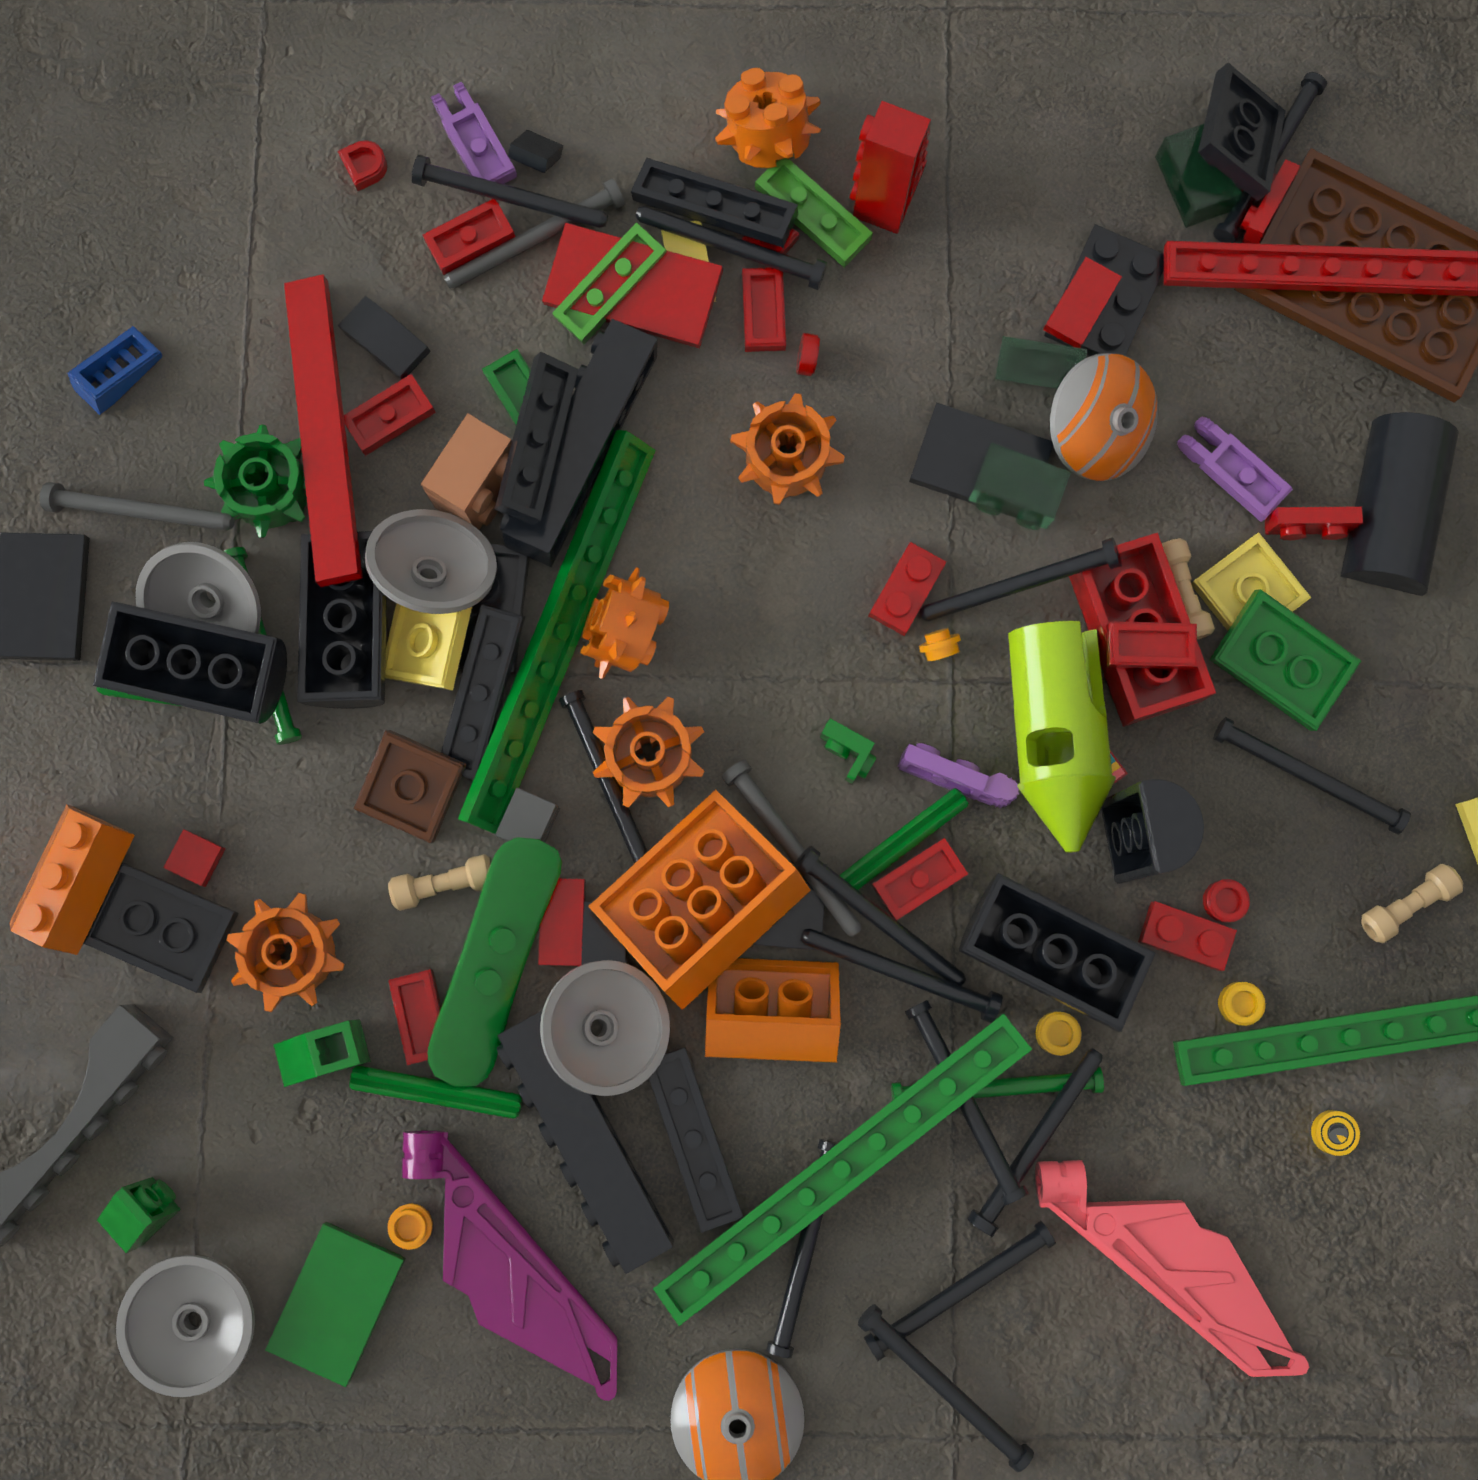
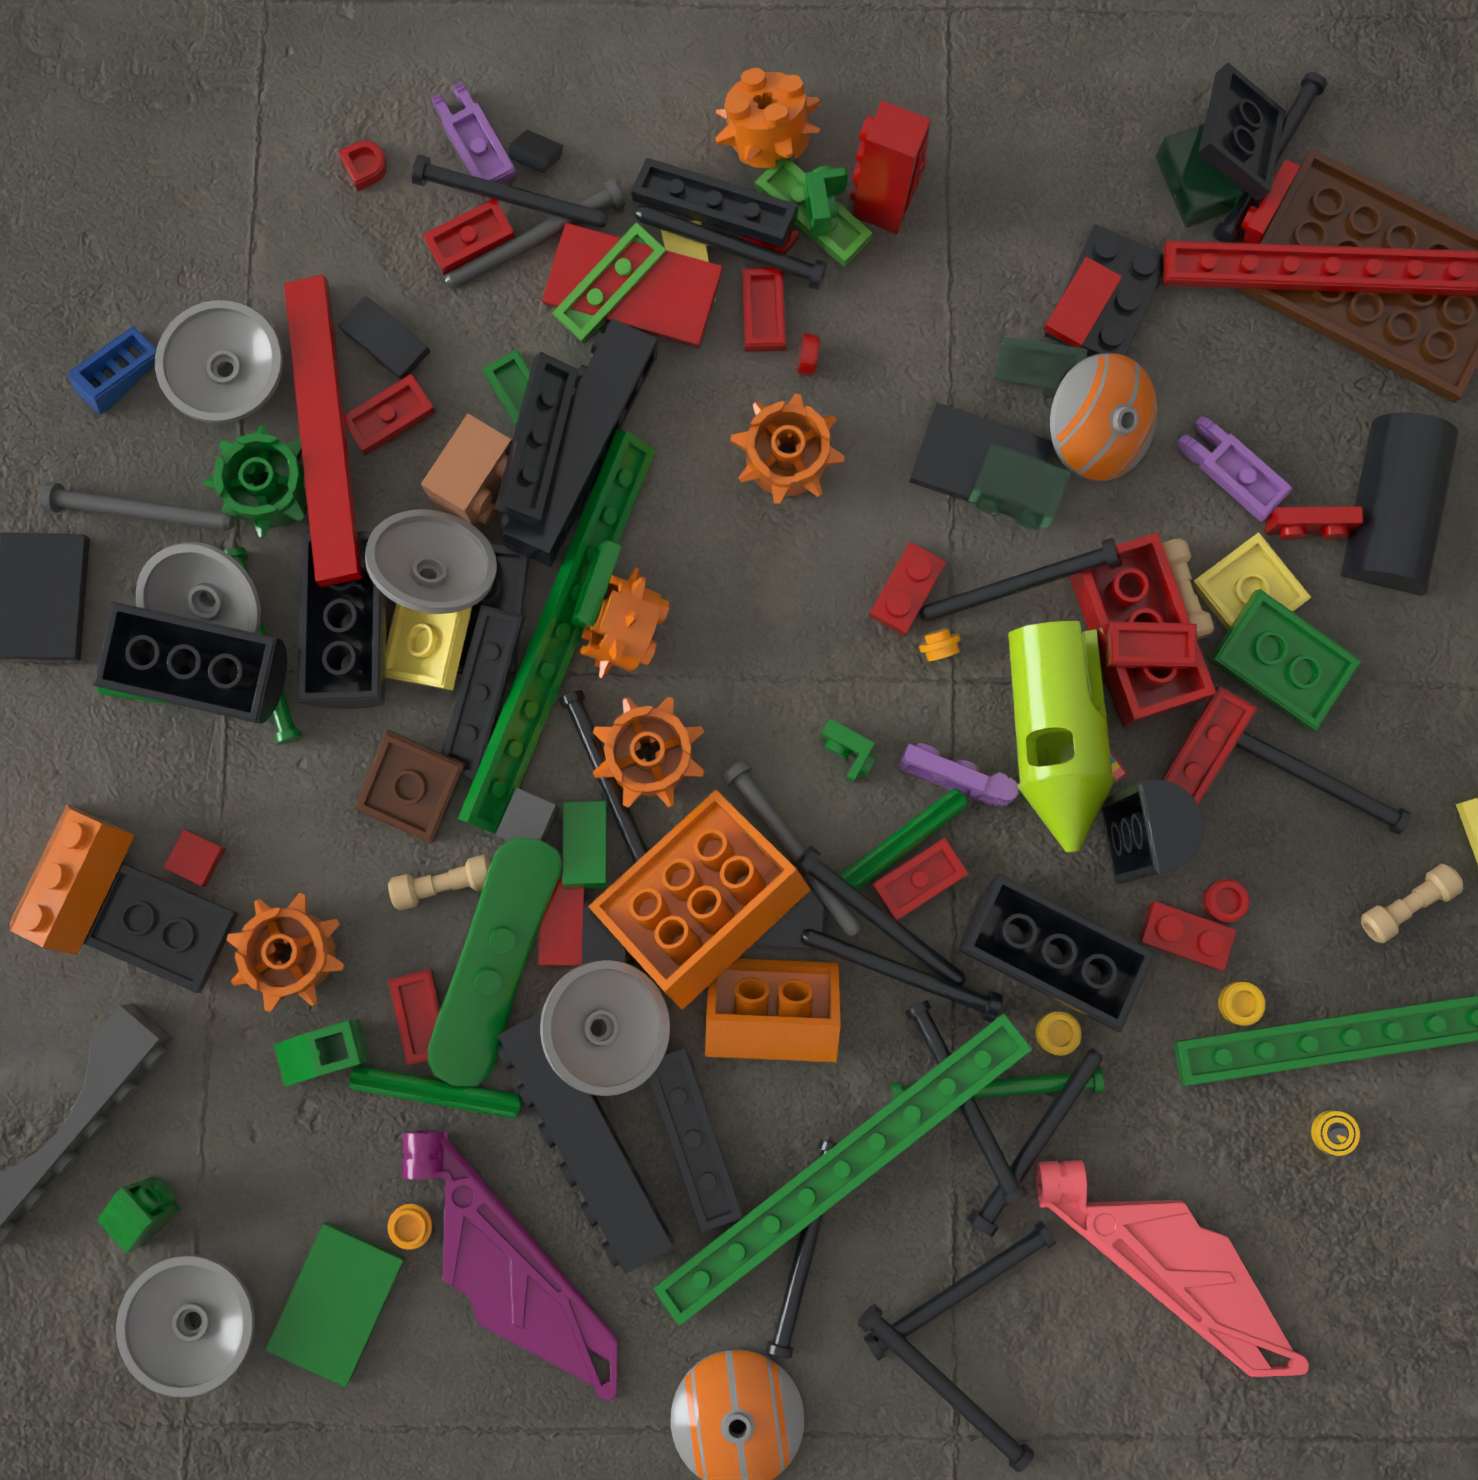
none -> light grey dish [155,300,283,423]
none -> green tile [562,801,607,888]
none -> green tile [570,540,622,629]
none -> green bracket [803,166,848,238]
none -> red tile [1161,686,1258,805]

